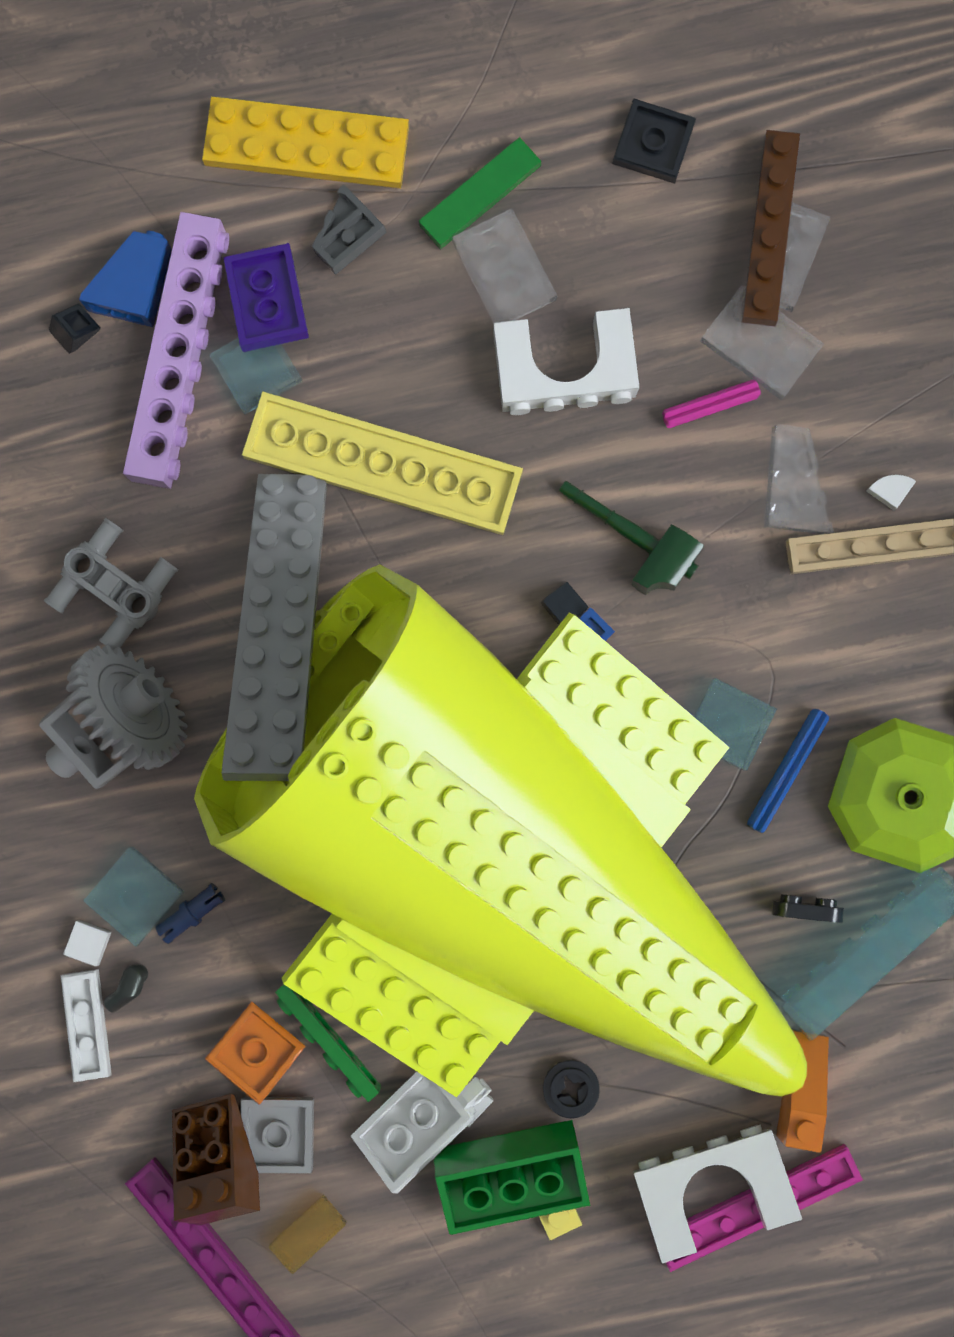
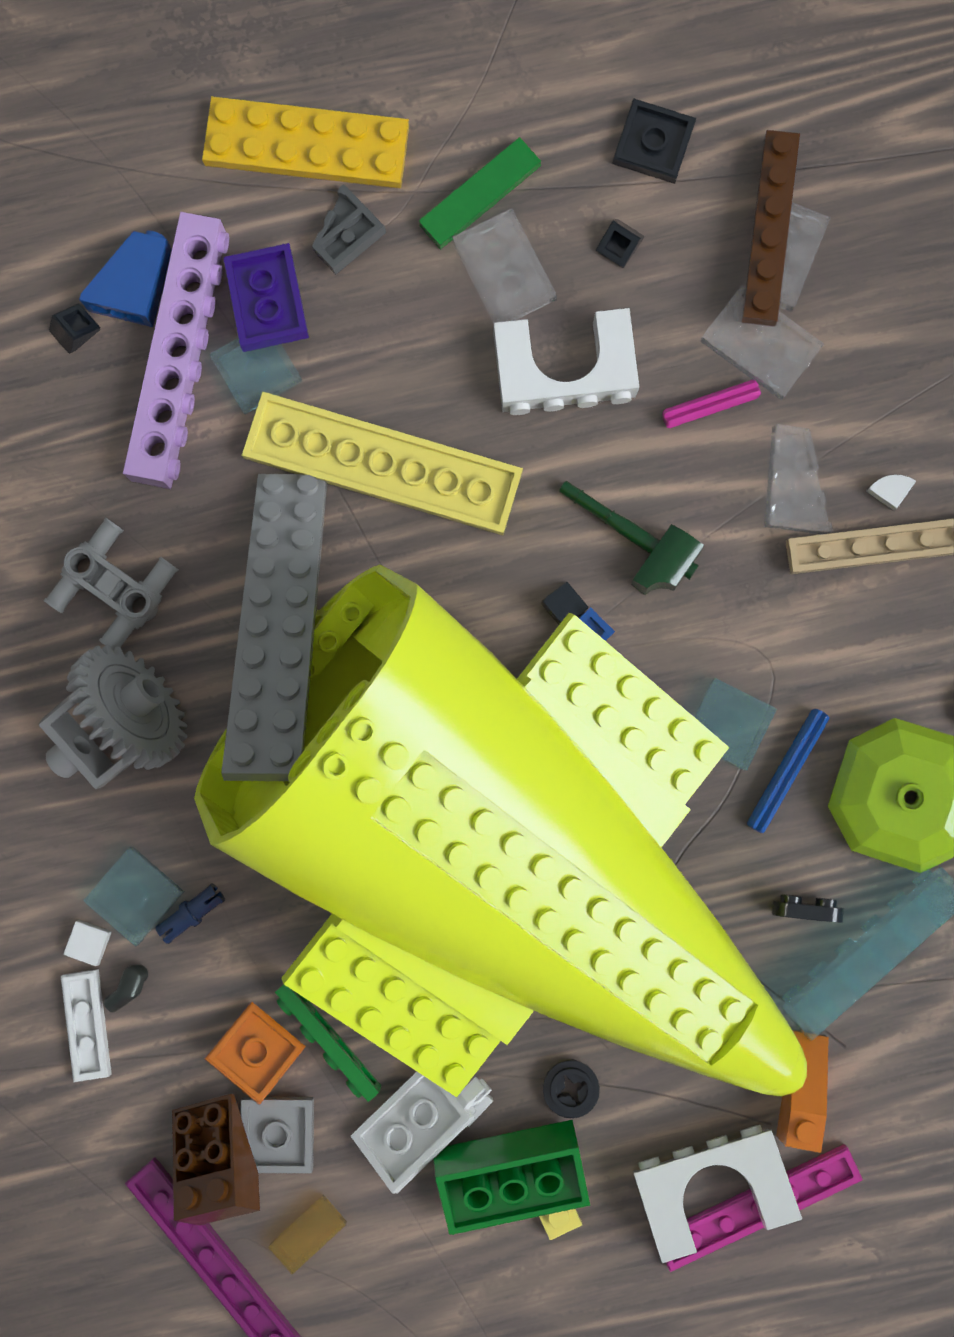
none -> black slope [596,219,645,268]

